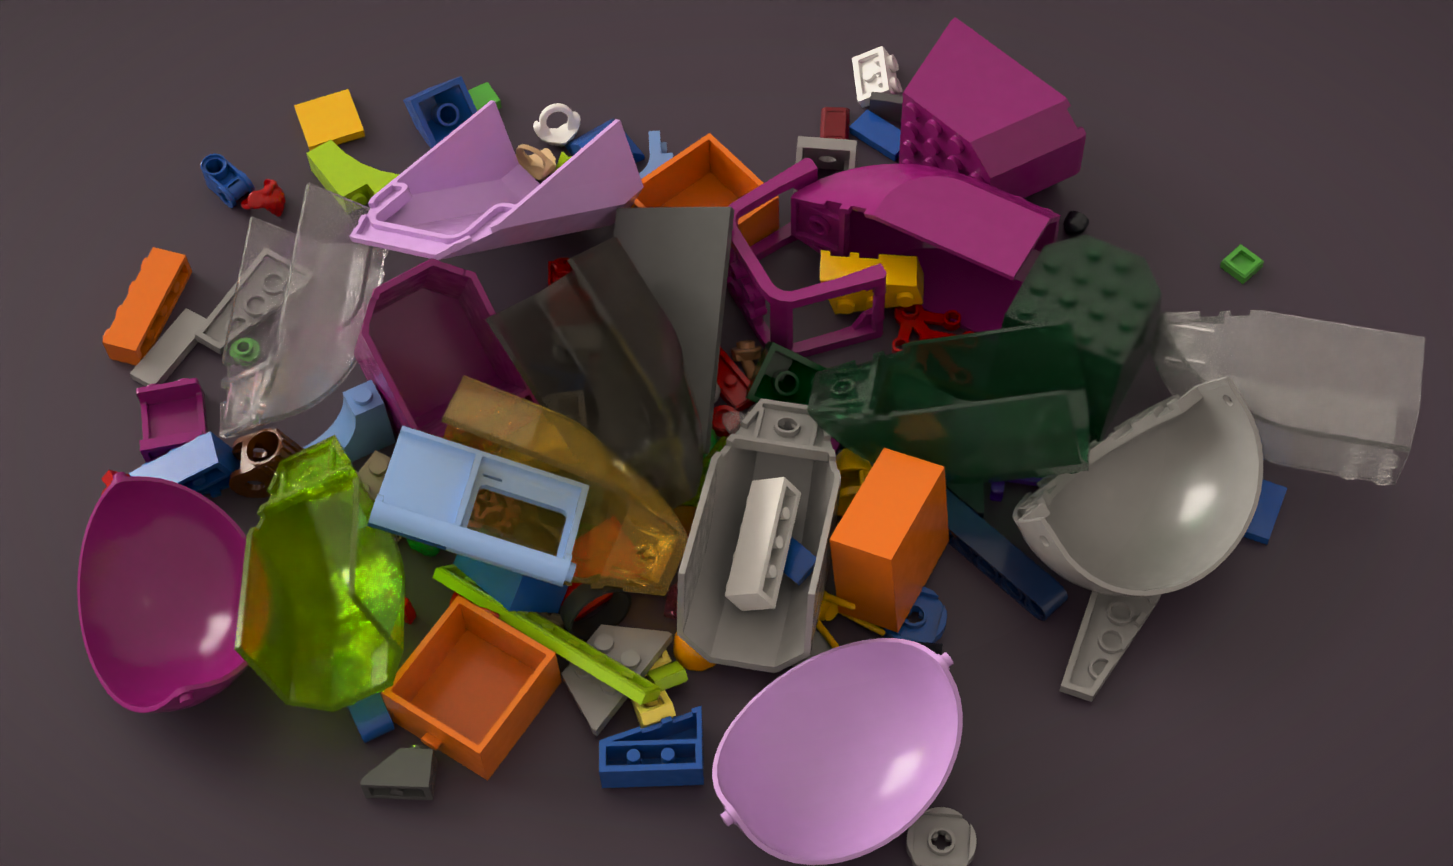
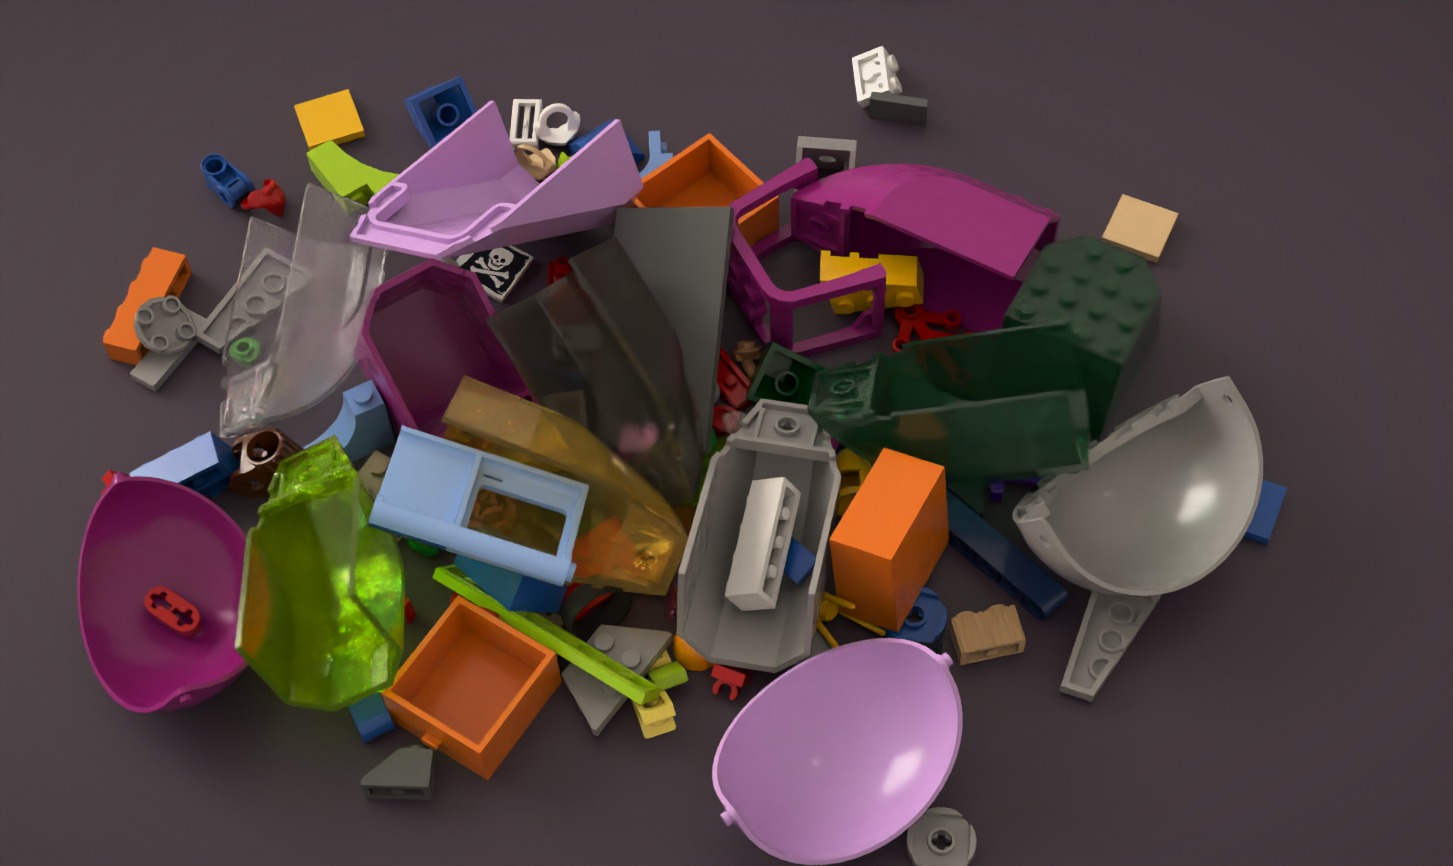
magenta panel [136,378,208,462] -> none
bright green tile [468,82,502,111] -> none
blue wedge [599,706,704,788] -> none
dark red tile [820,107,850,140] -> none
blue tile [849,109,901,161] -> none
magenta windscreen [899,17,1086,198] -> none
black hinge [1063,211,1089,237] -> none
clear windscreen [1150,310,1425,486] -> none
bright green tile [1220,244,1264,284] -> none
none -> light grey dish [134,295,196,355]
none -> red beam [144,586,203,637]
none -> flag [439,245,534,303]
none -> white tile [509,99,543,150]
none -> clear pink slope [619,424,659,462]
none -> red tile [711,664,753,700]
none -> tan brick [949,604,1026,665]
none -> tan tile [1101,194,1179,263]

